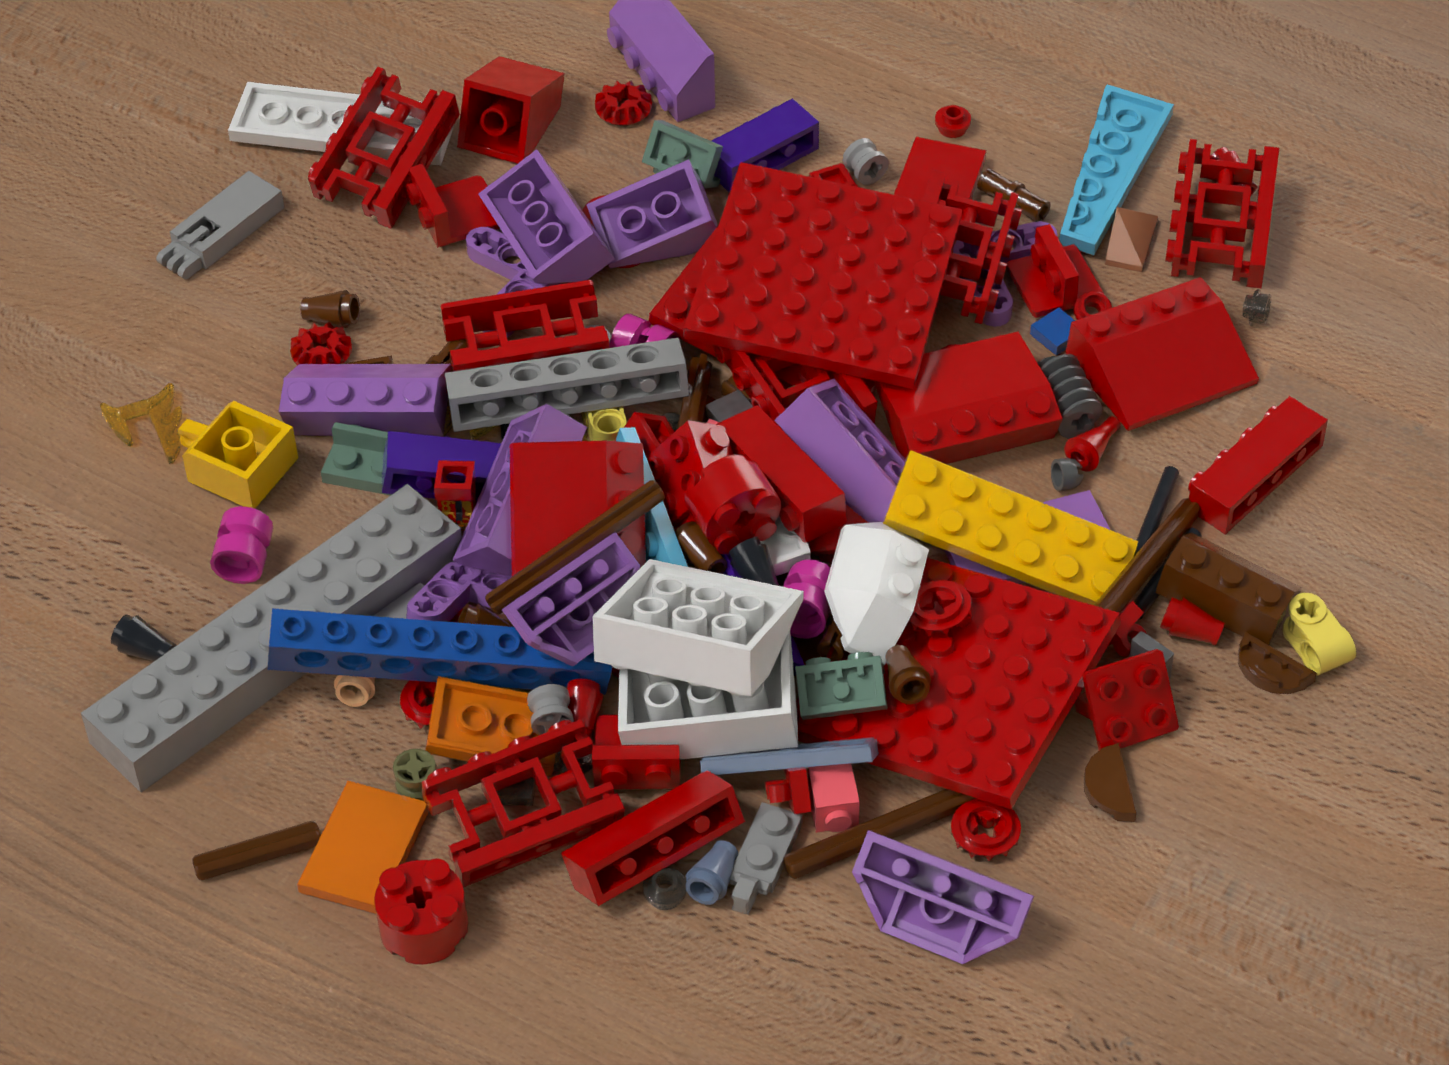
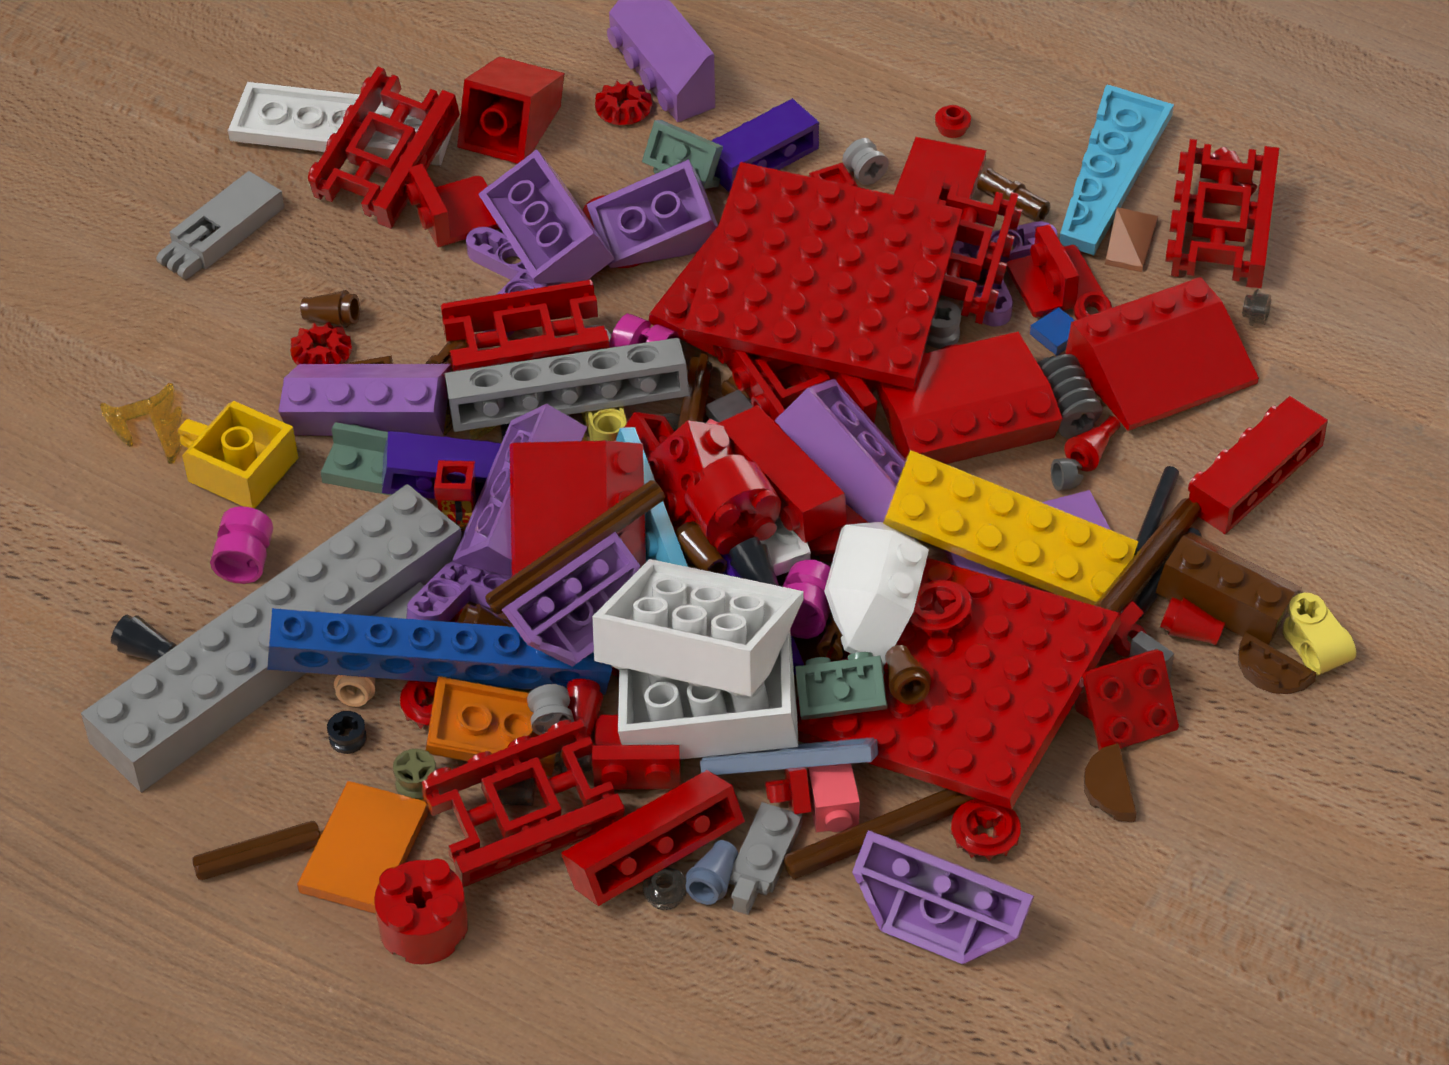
none -> black bush [327,711,367,754]
none -> light grey wheel [926,300,961,349]

